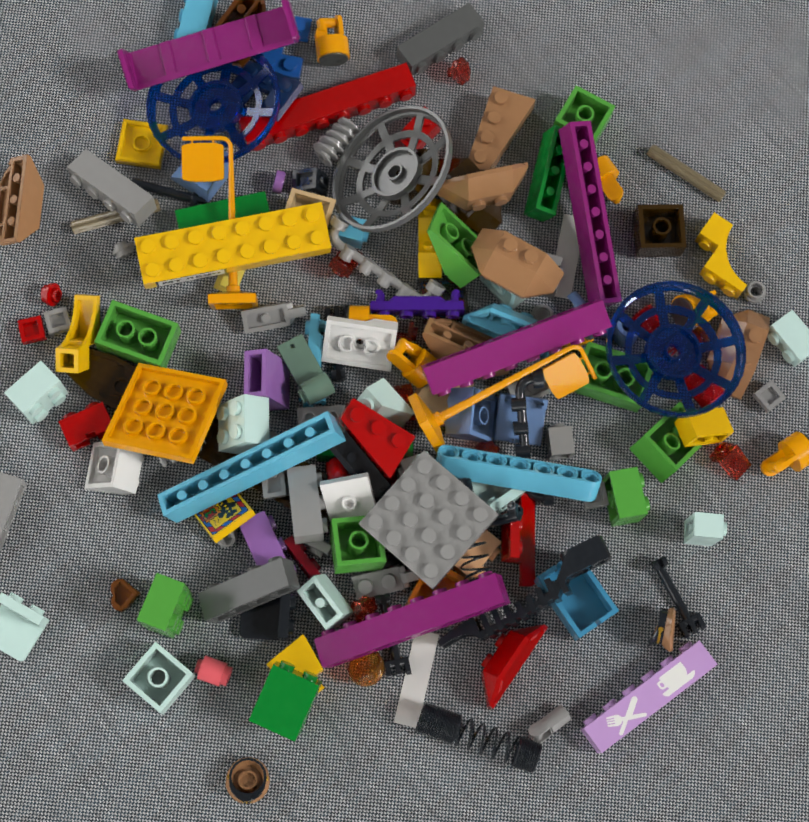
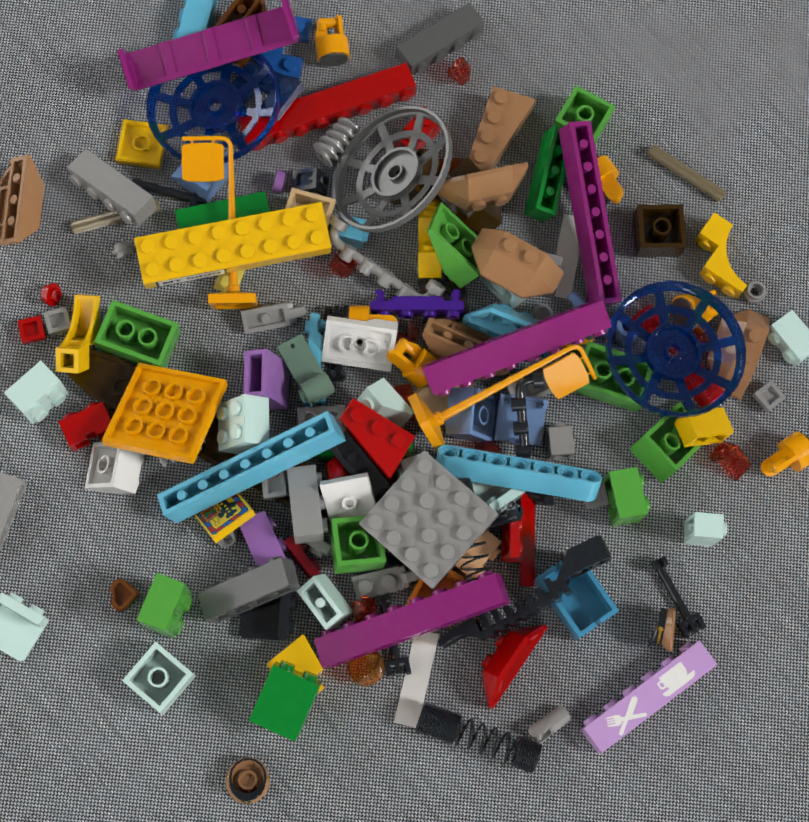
coral brick [194,656,233,687] -> none

